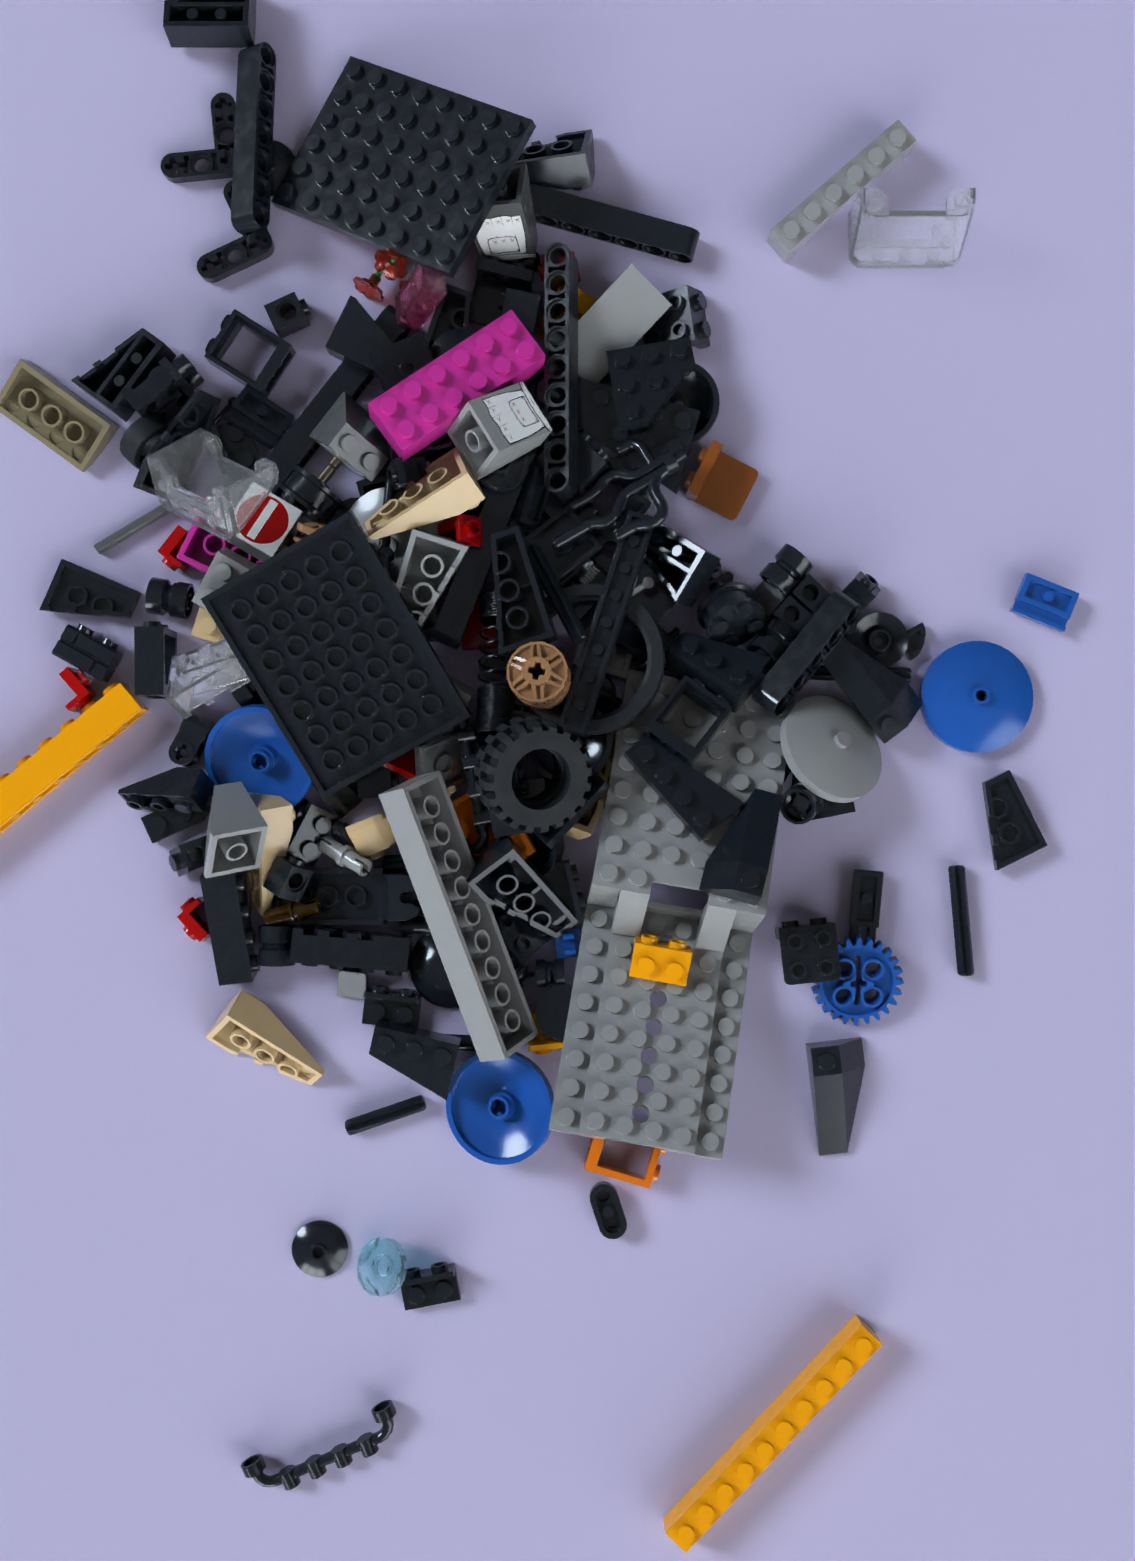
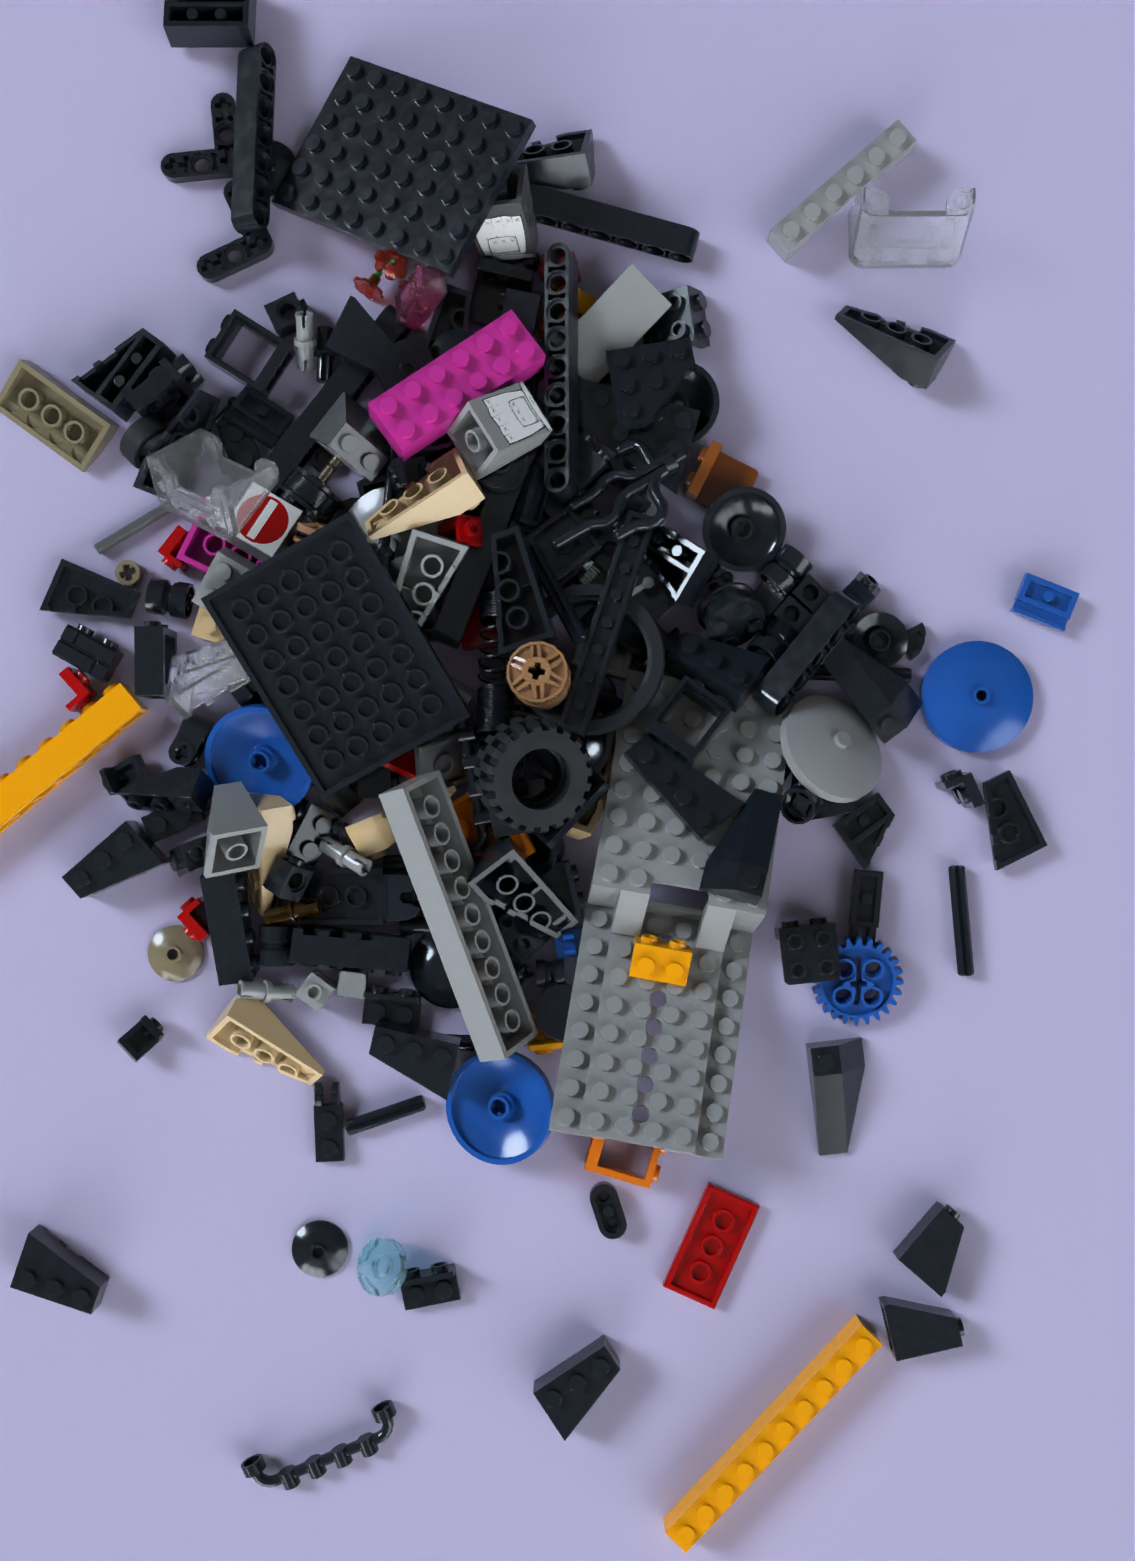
none -> black wedge [10,1224,110,1314]
none -> black wedge [62,820,169,899]
none -> black bracket [99,754,150,795]
none -> dark tan bush [115,560,144,587]
none -> black bracket [117,1015,164,1063]
none -> dark tan dish [148,925,204,981]
none -> light grey pin [236,980,296,1003]
none -> light grey pin [294,311,317,372]
none -> light grey brick [295,969,338,1012]
none -> black tile [310,445,333,473]
none -> black axle [314,326,335,384]
none -> black hinge [314,1082,345,1162]
none -> black wedge [533,1335,620,1441]
none -> red tile [662,1181,760,1309]
none -> black dish [702,486,786,572]
none -> black wing [831,793,895,869]
none -> black wedge [835,305,956,389]
none -> black slope [878,1296,965,1361]
none -> black slope [893,1201,964,1297]
none -> black bracket [935,769,985,808]

